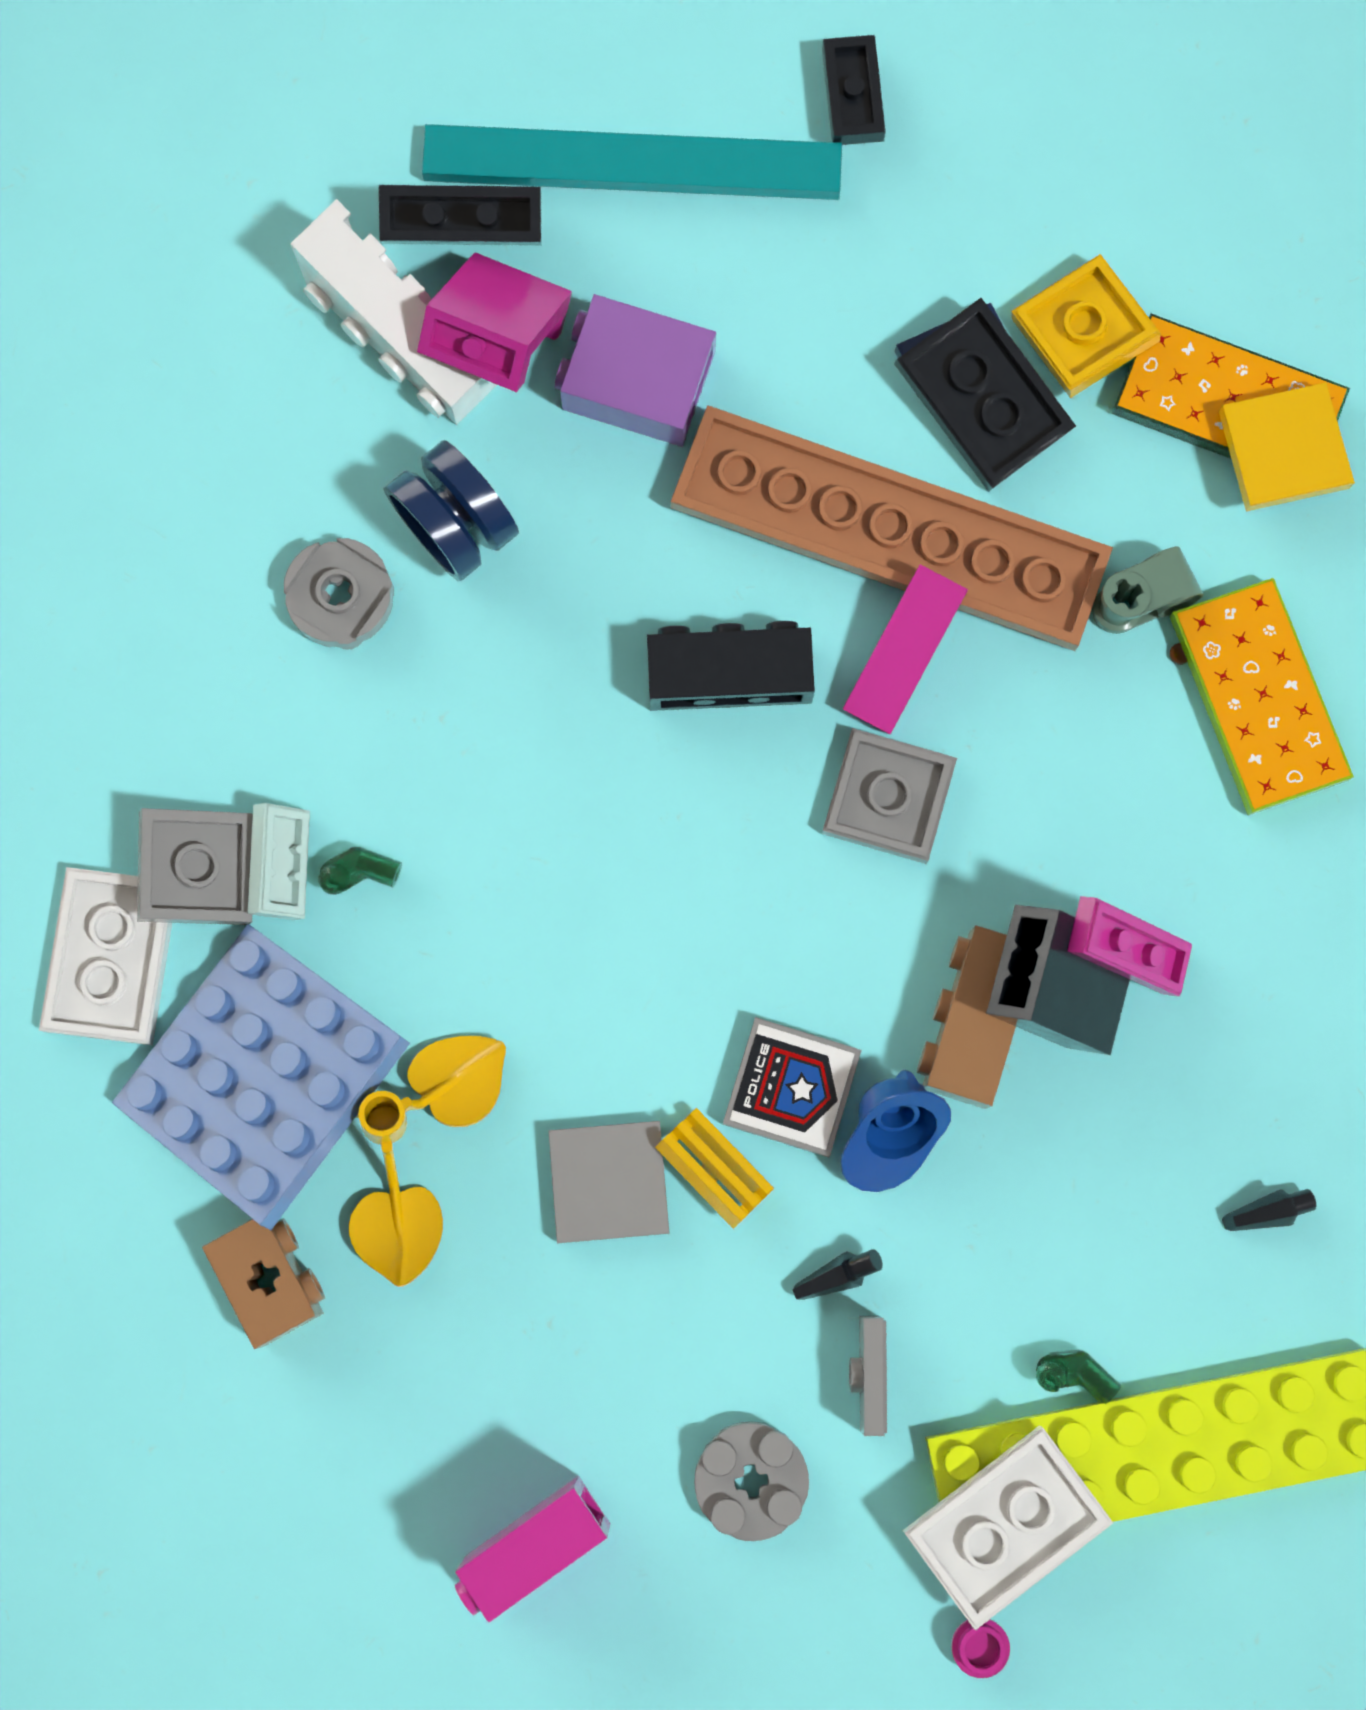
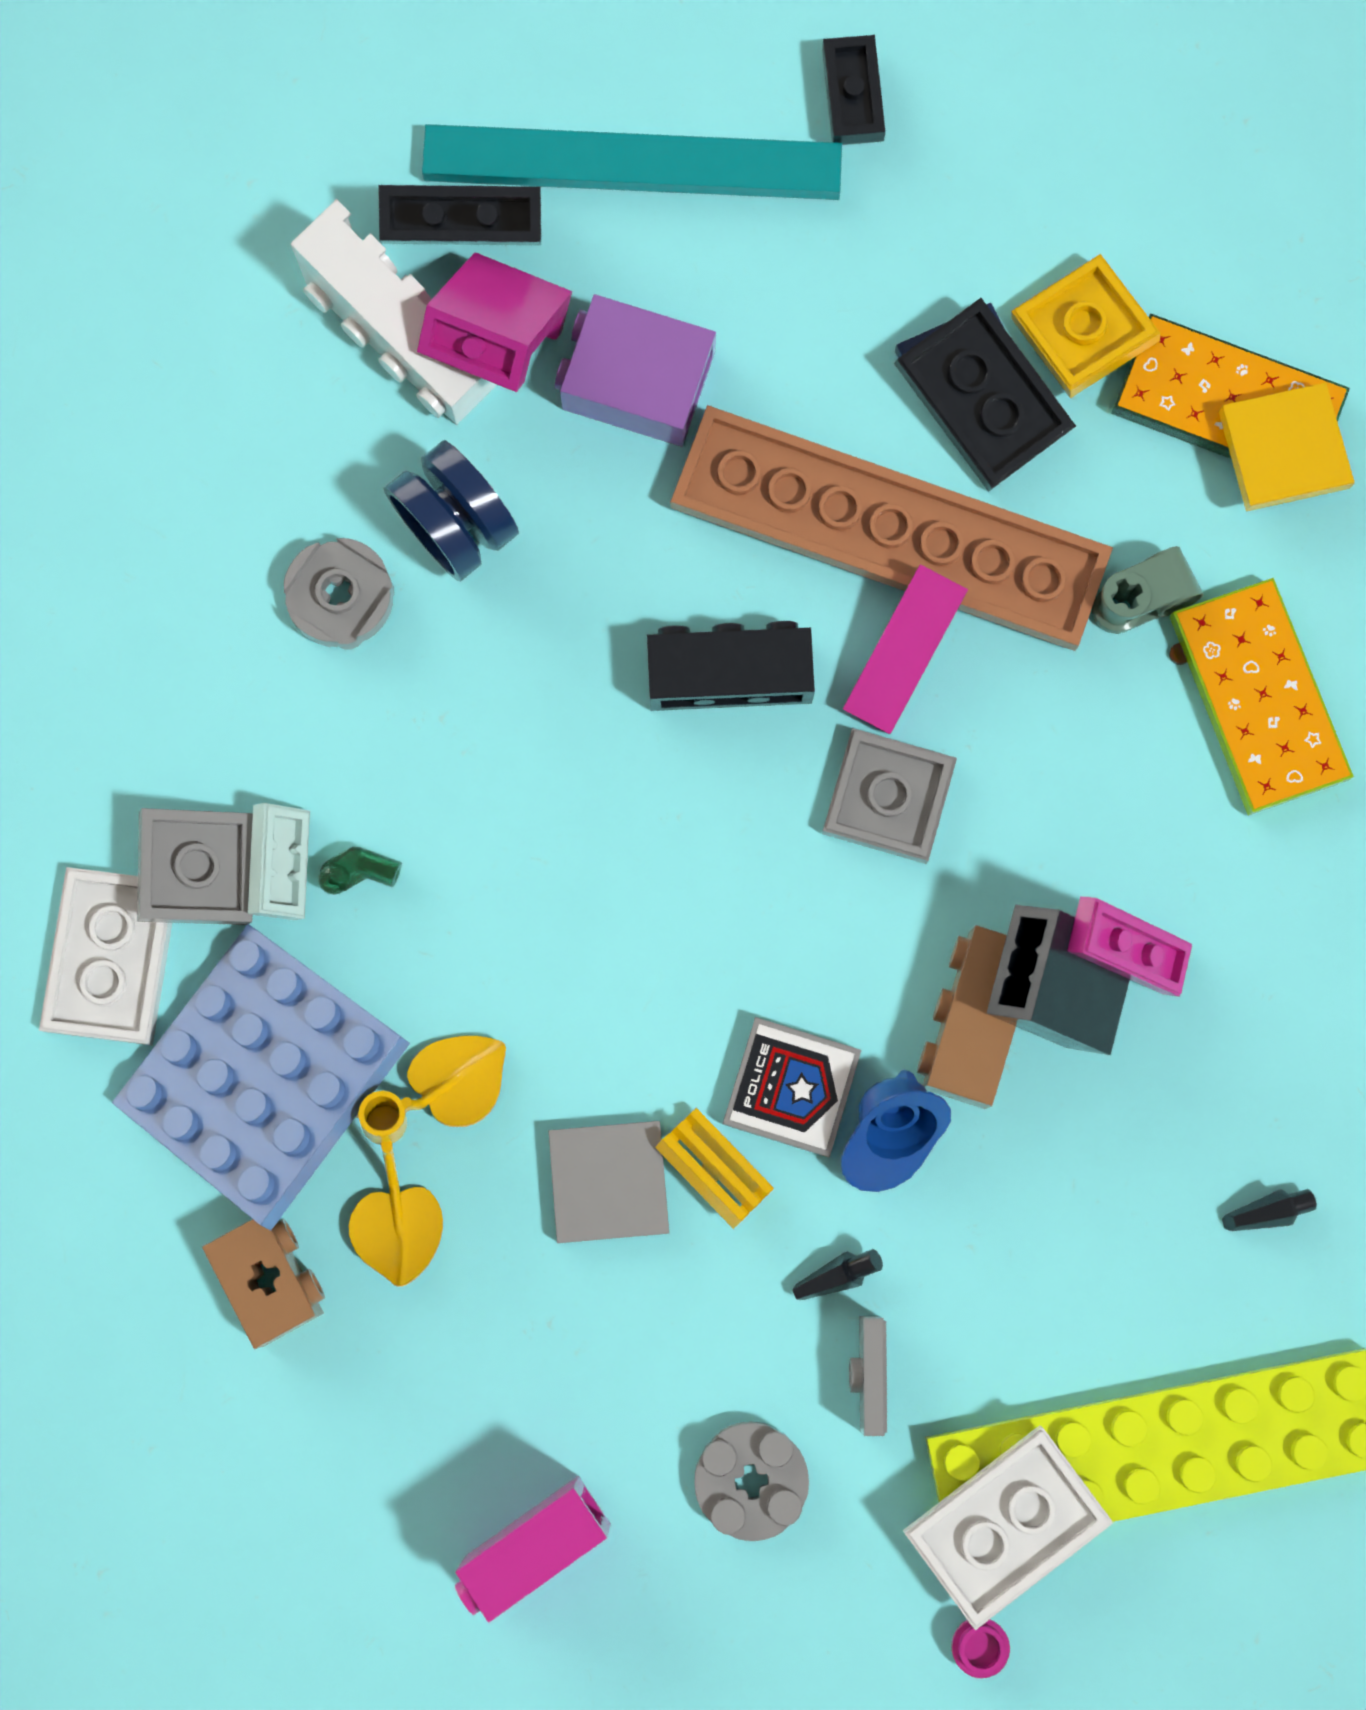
clear green arm [1036,1349,1122,1405] -> none

